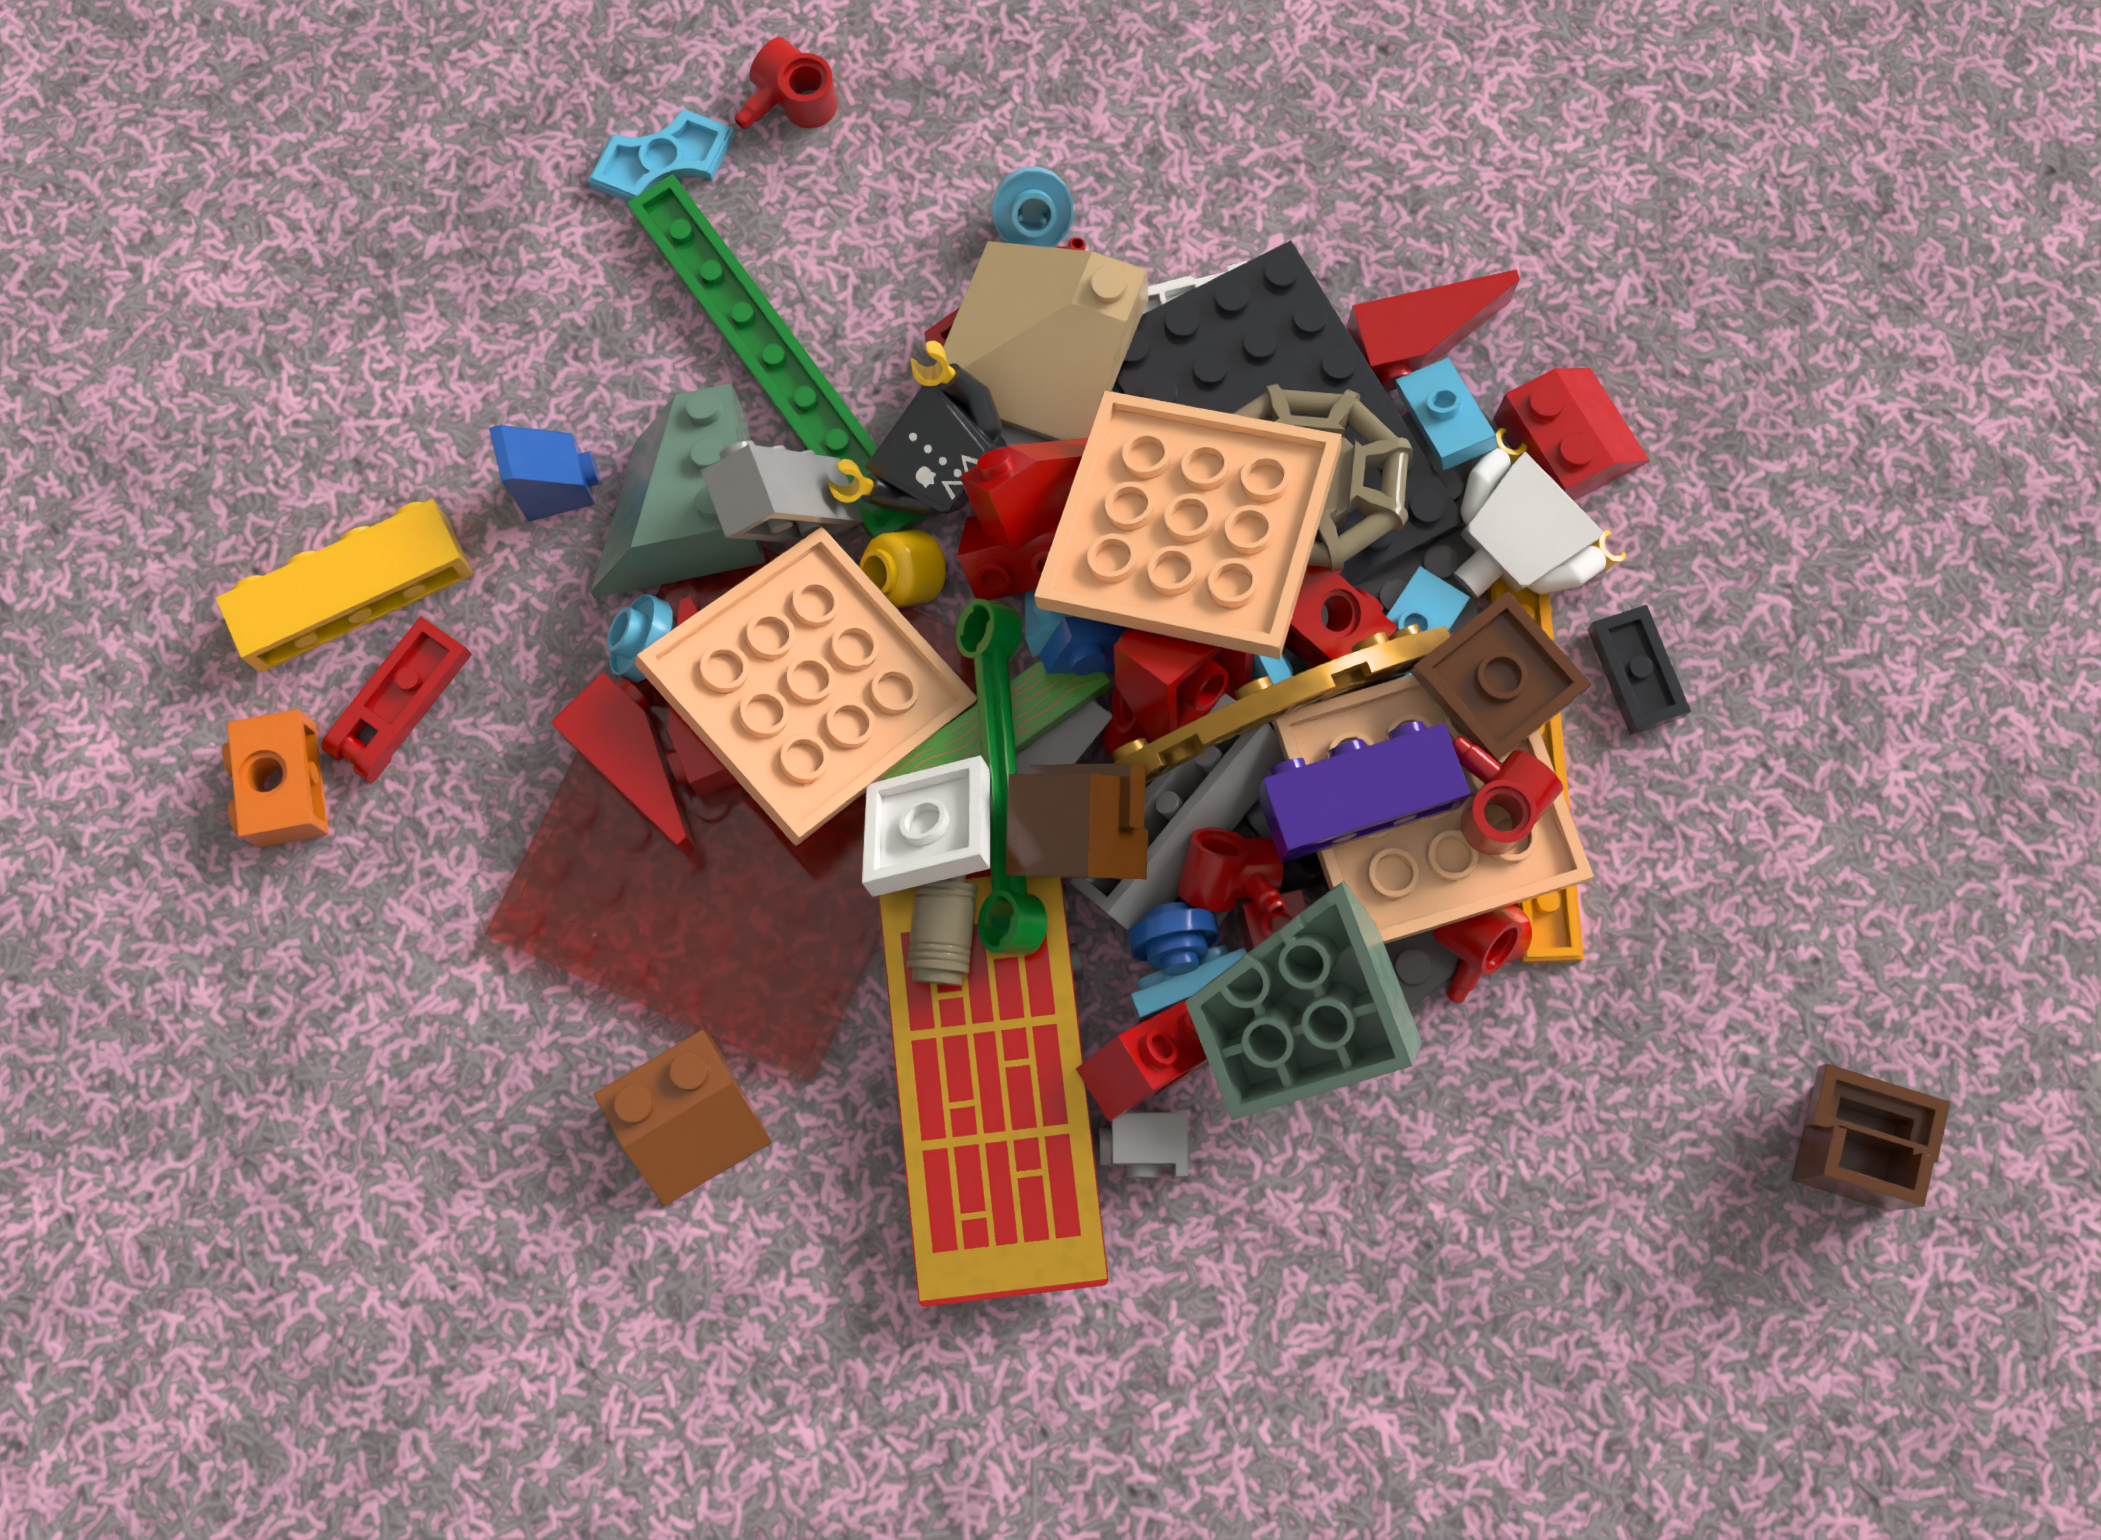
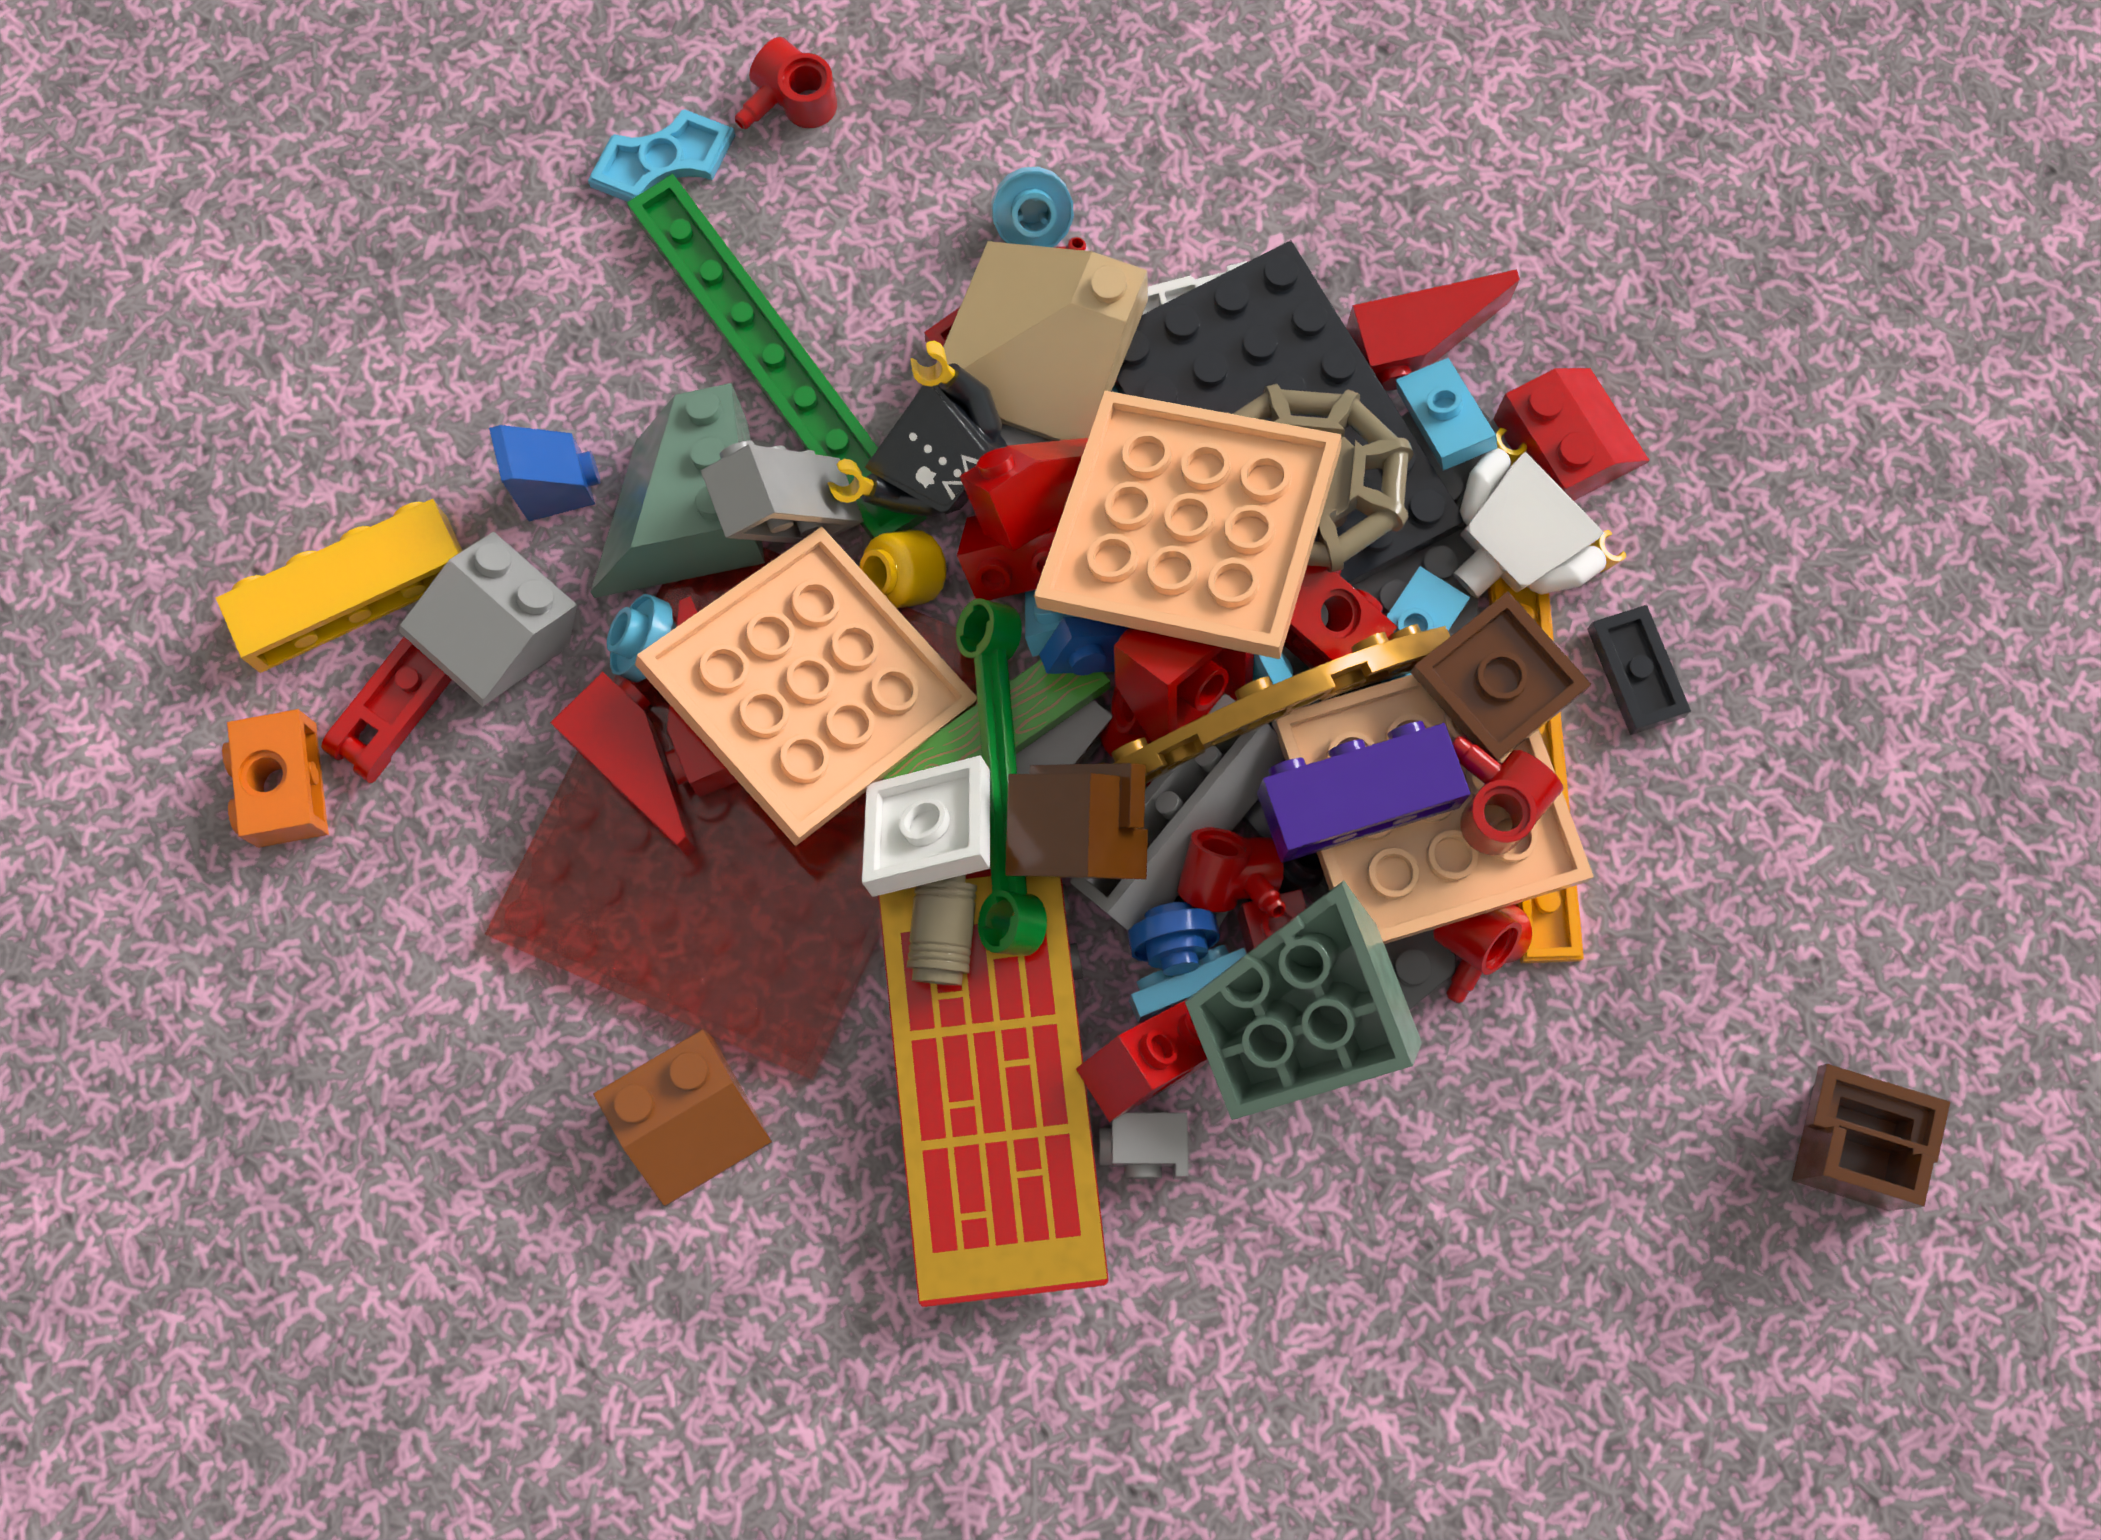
none -> light grey slope [399,531,577,707]

